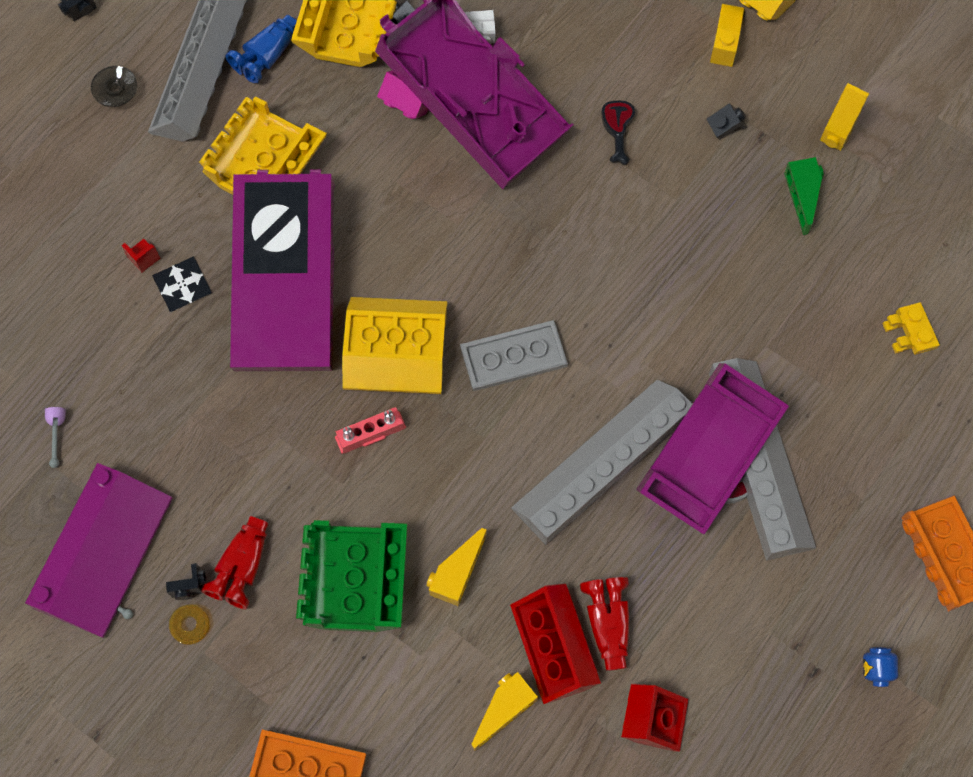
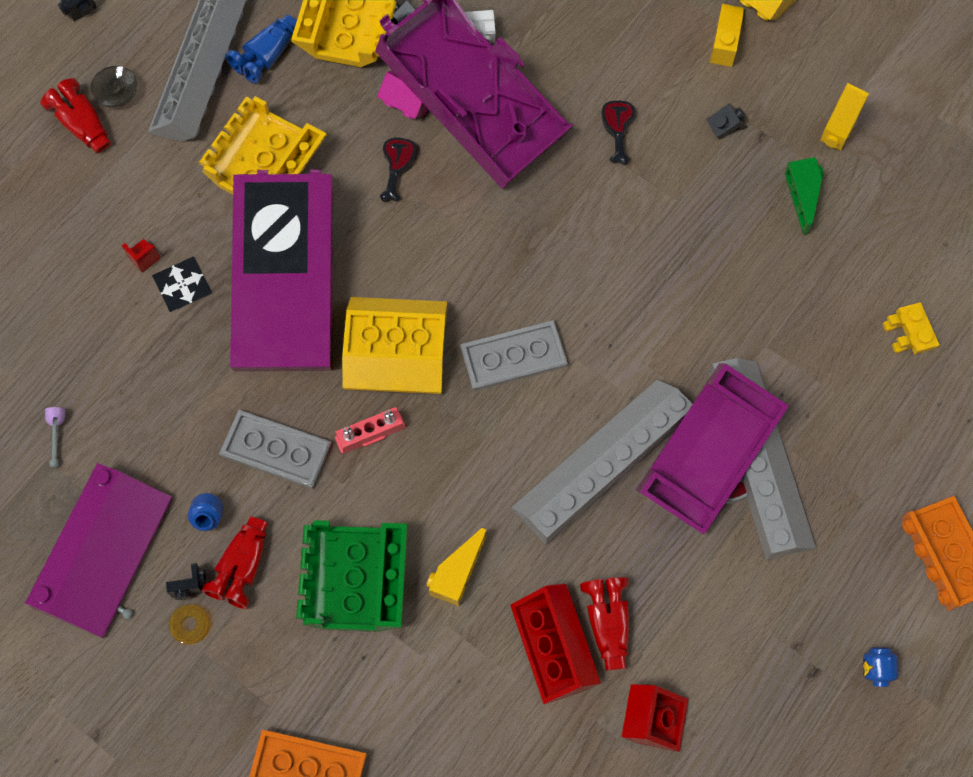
yellow slope [471,672,538,751] -> none
none -> red piece [40,78,111,154]
none -> blue head [188,493,224,531]
none -> light grey tile [219,410,332,489]
none -> black piece [380,137,417,202]

